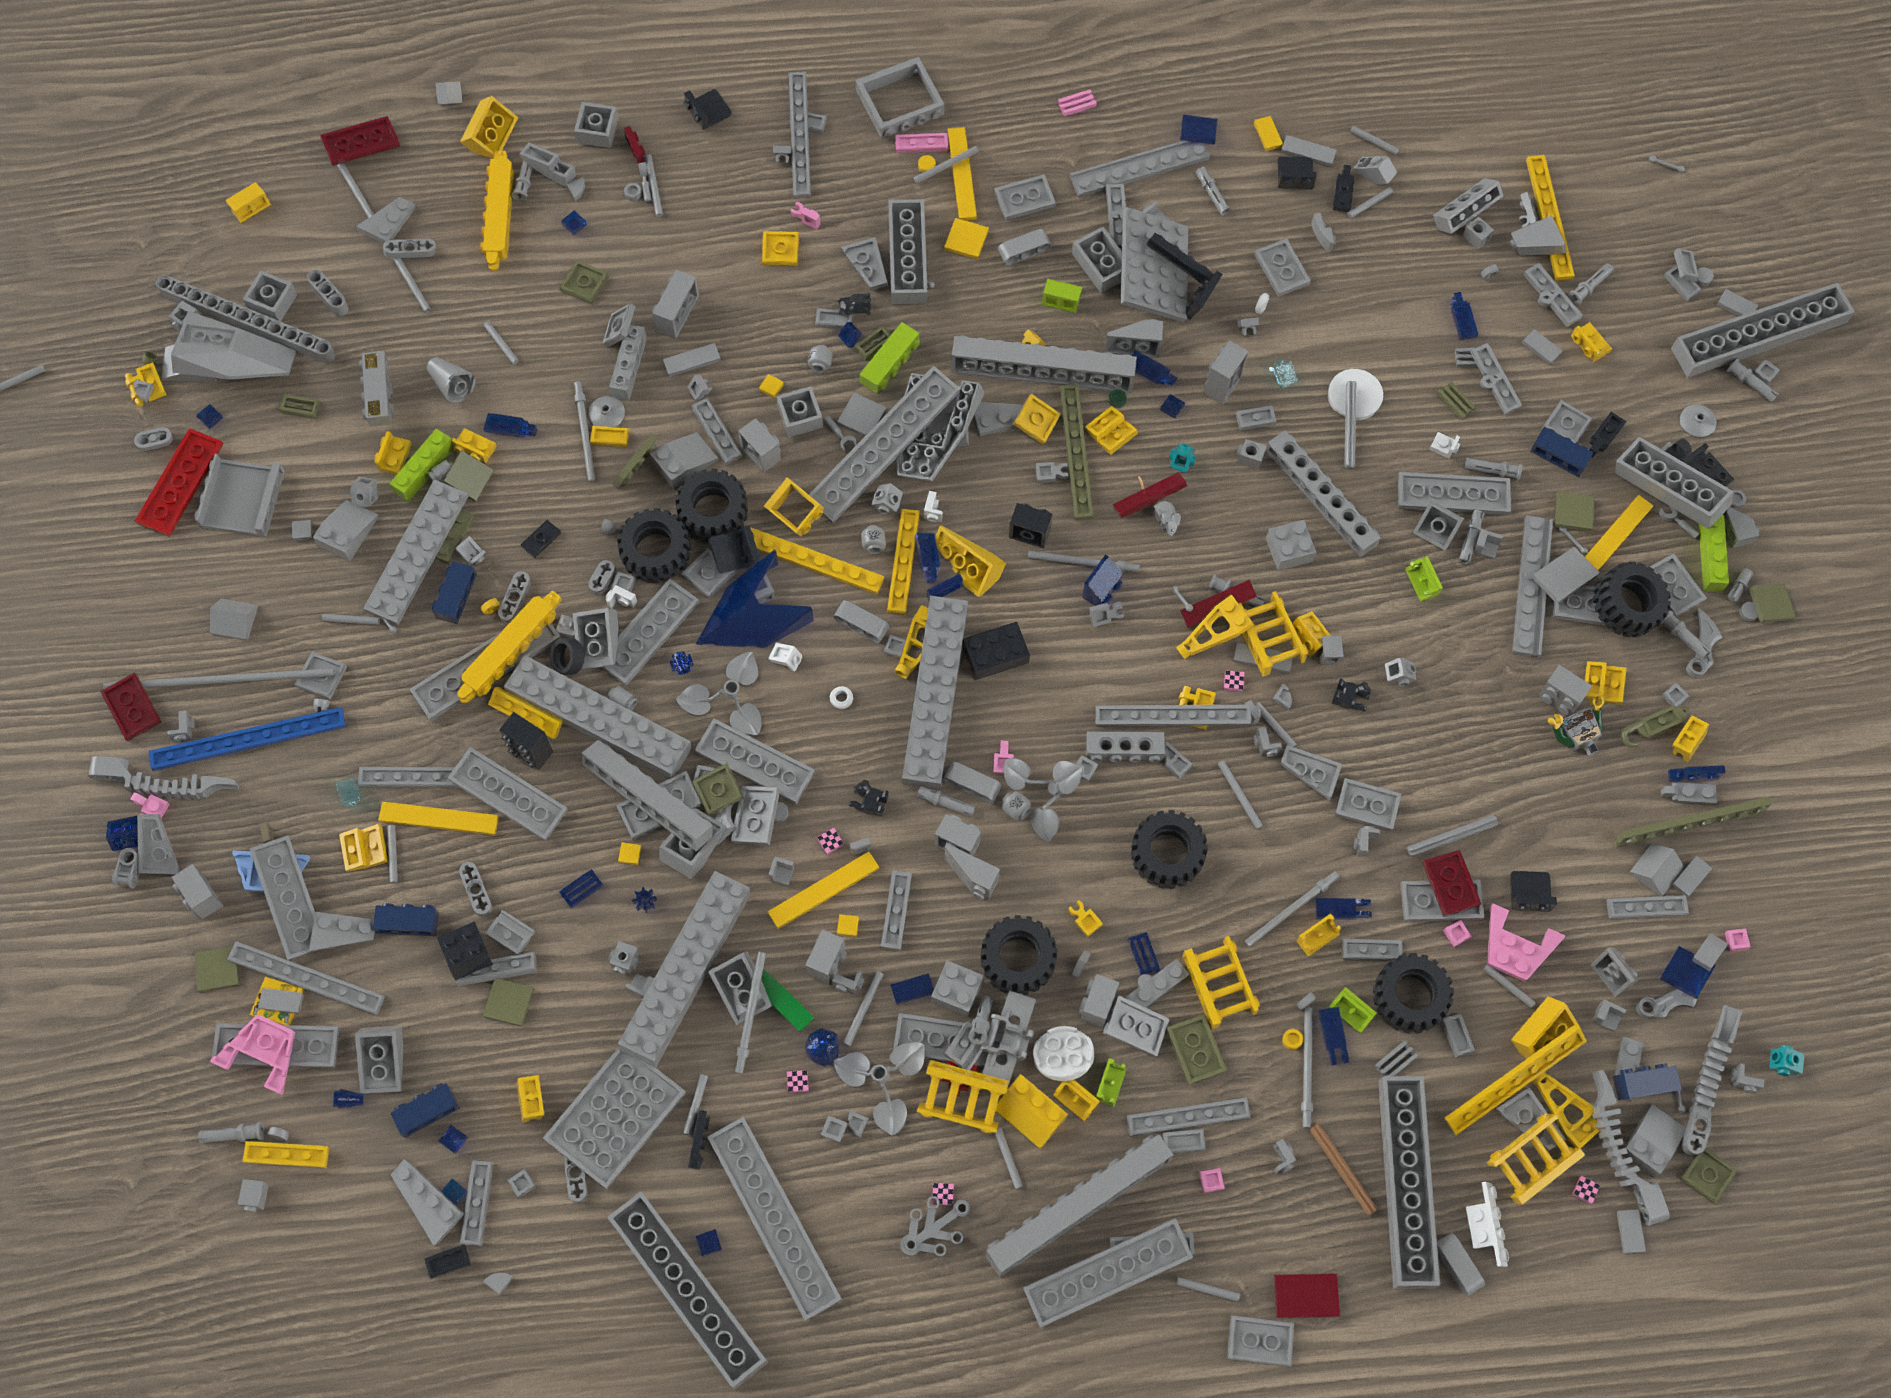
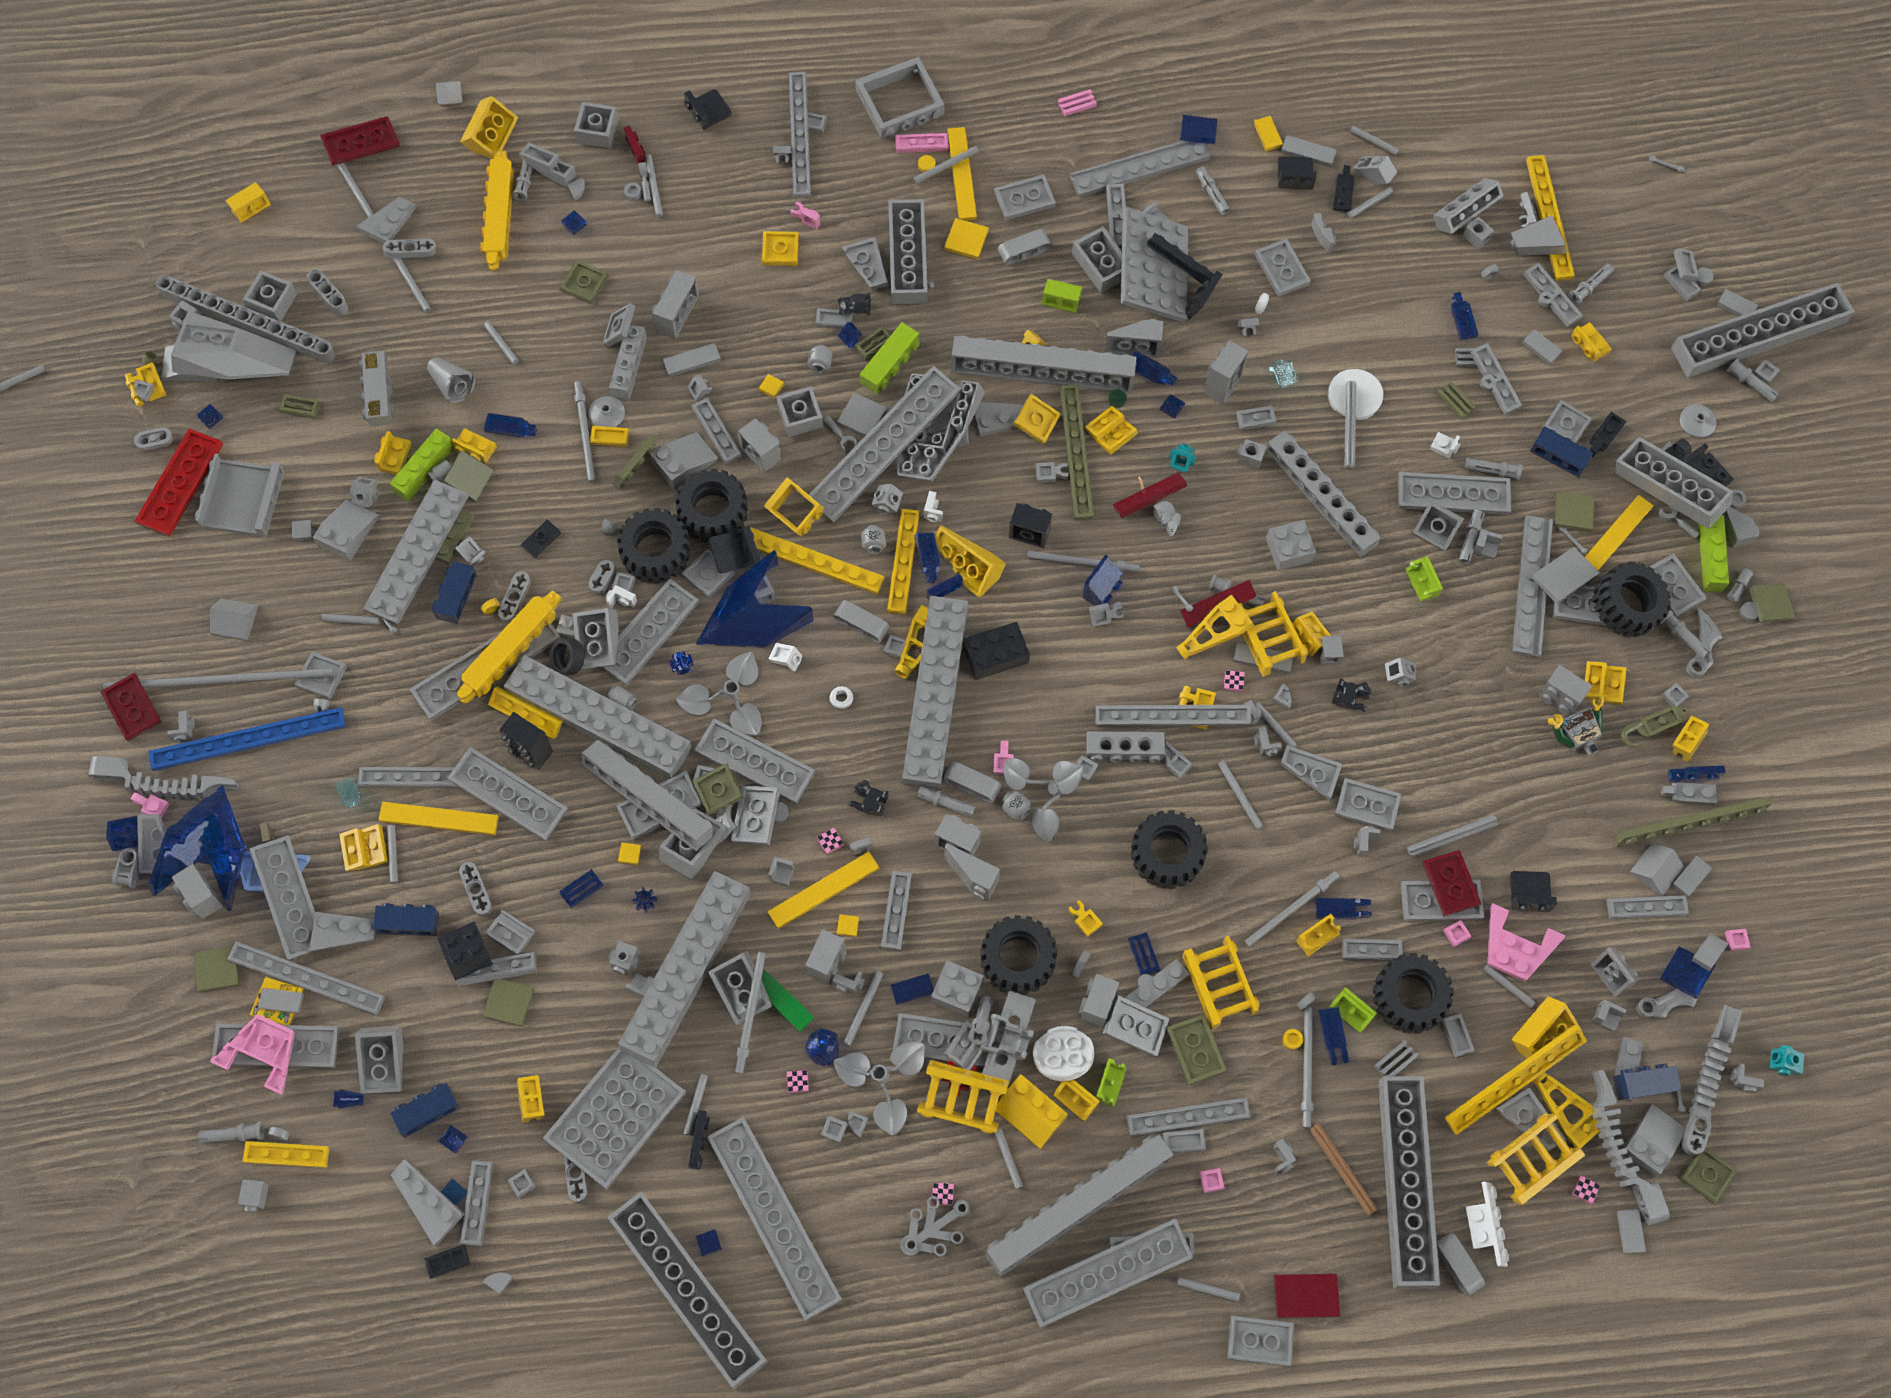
none -> clear blue windscreen [148,785,246,911]

